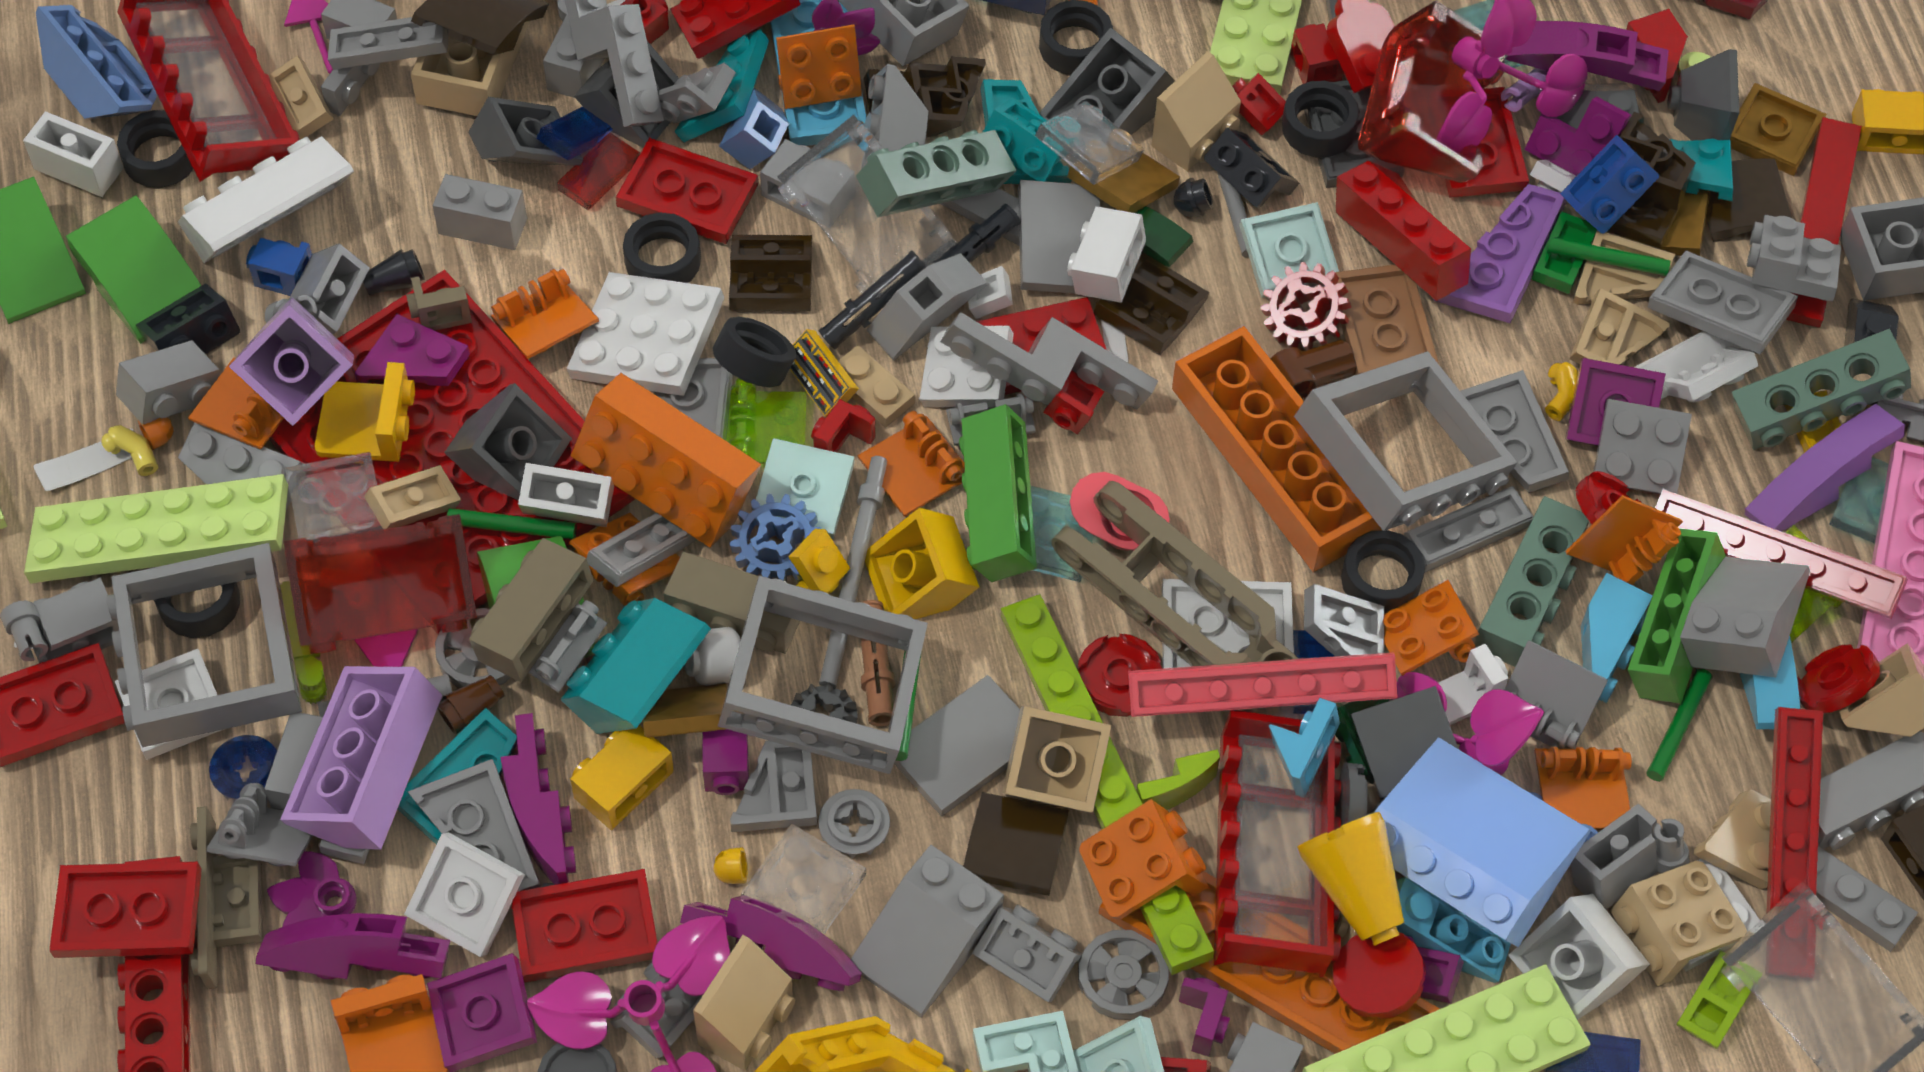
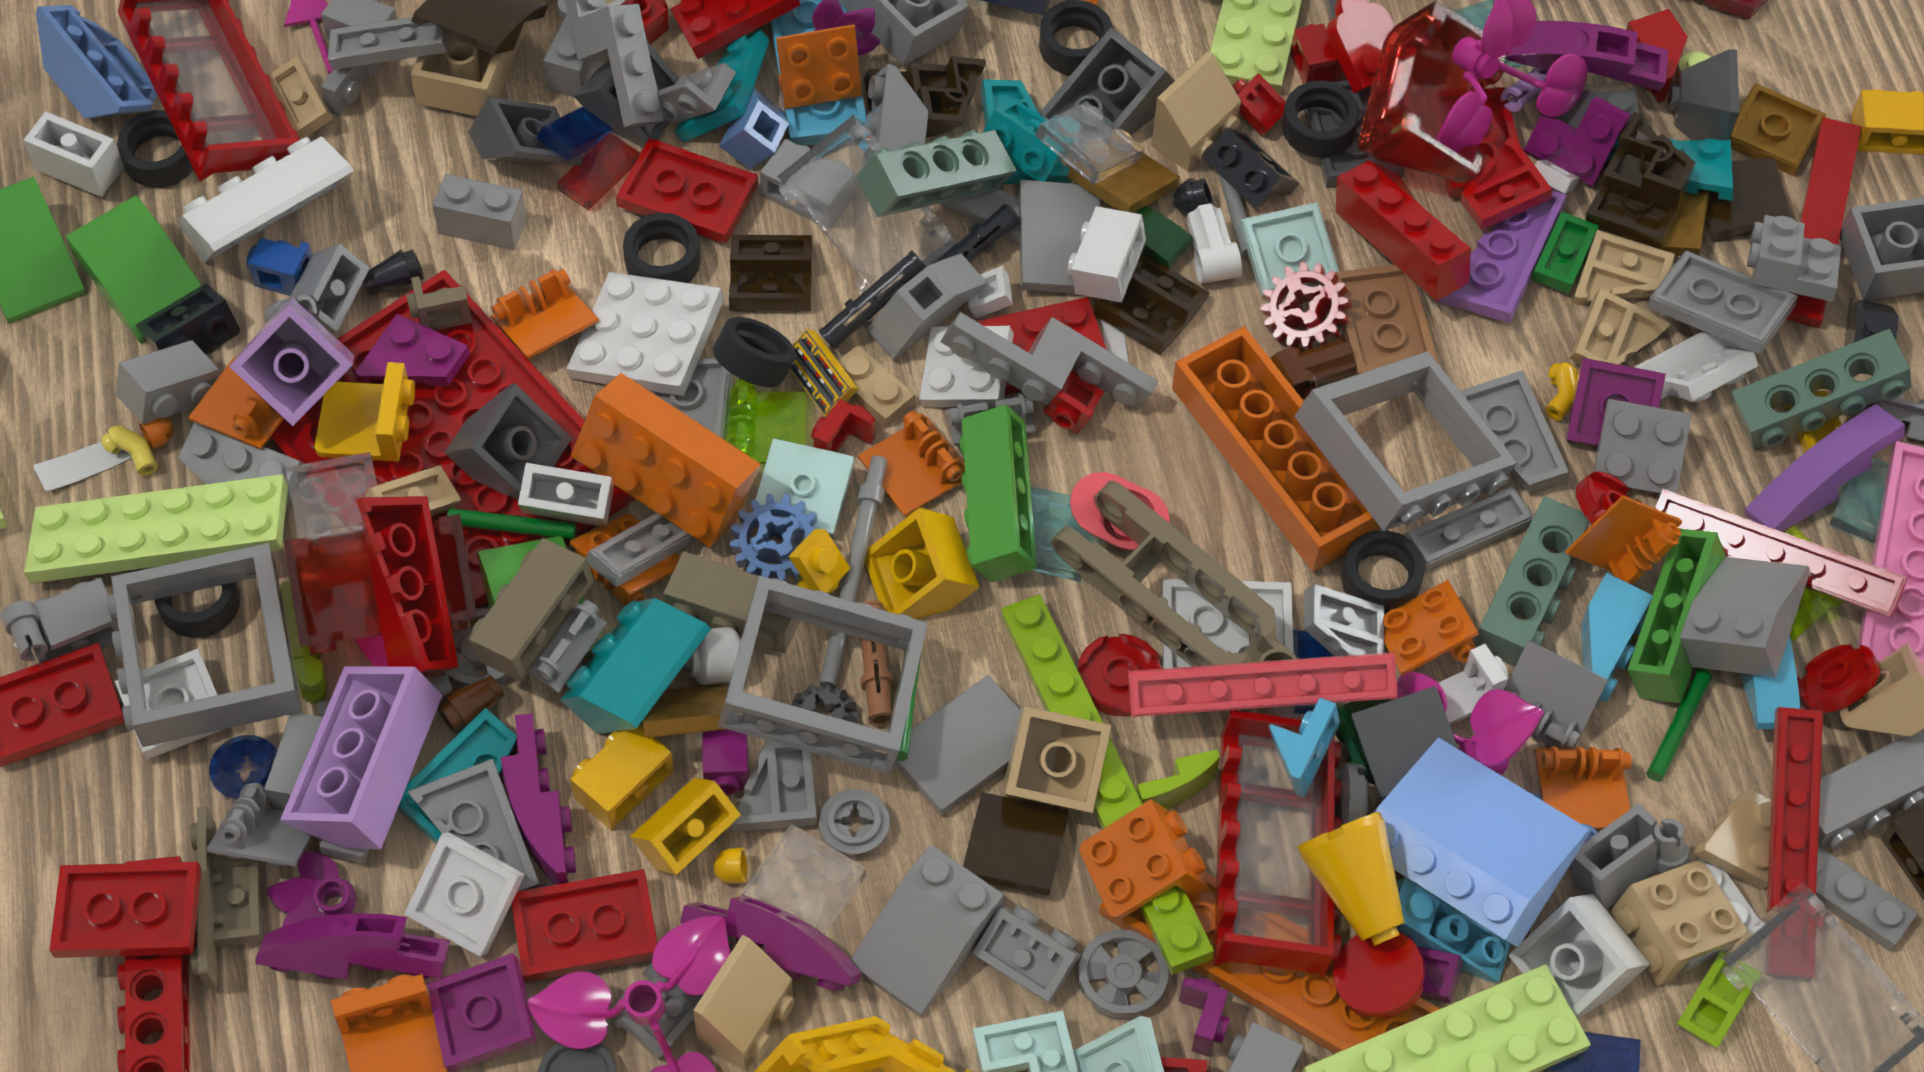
green bar [1546,236,1671,276] -> none
blue bracket [1560,135,1659,234] -> none
none -> red wedge [355,496,459,678]
none -> yellow brick [629,778,741,875]
none -> white piece [1187,204,1242,284]
none -> red wing [1461,137,1552,230]

